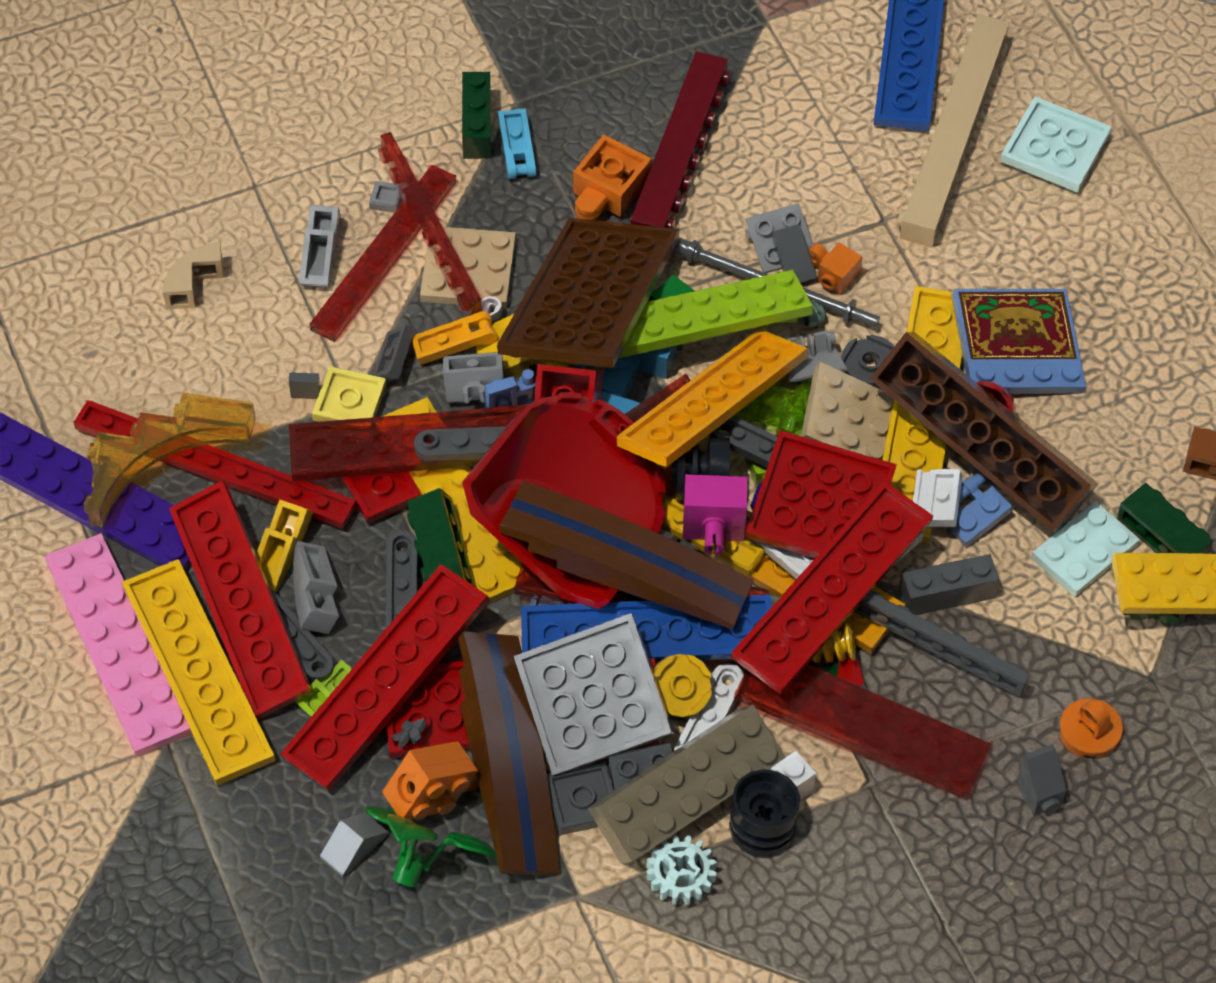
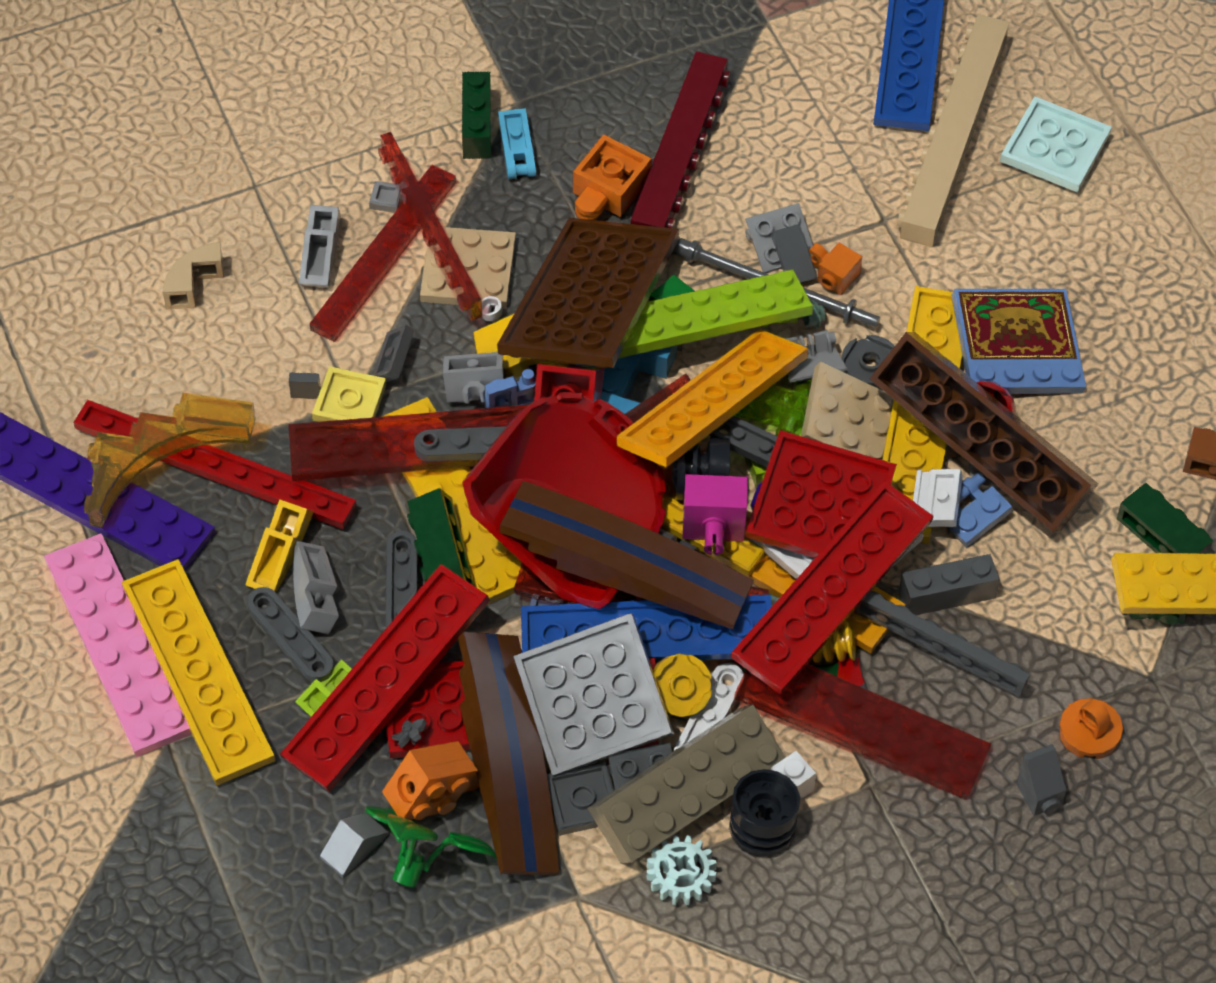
red plate [169,480,313,720] -> none
red plate [341,449,422,524] -> none
light orange plate [412,311,497,365] -> none
light aqua plate [1031,501,1140,597] -> none

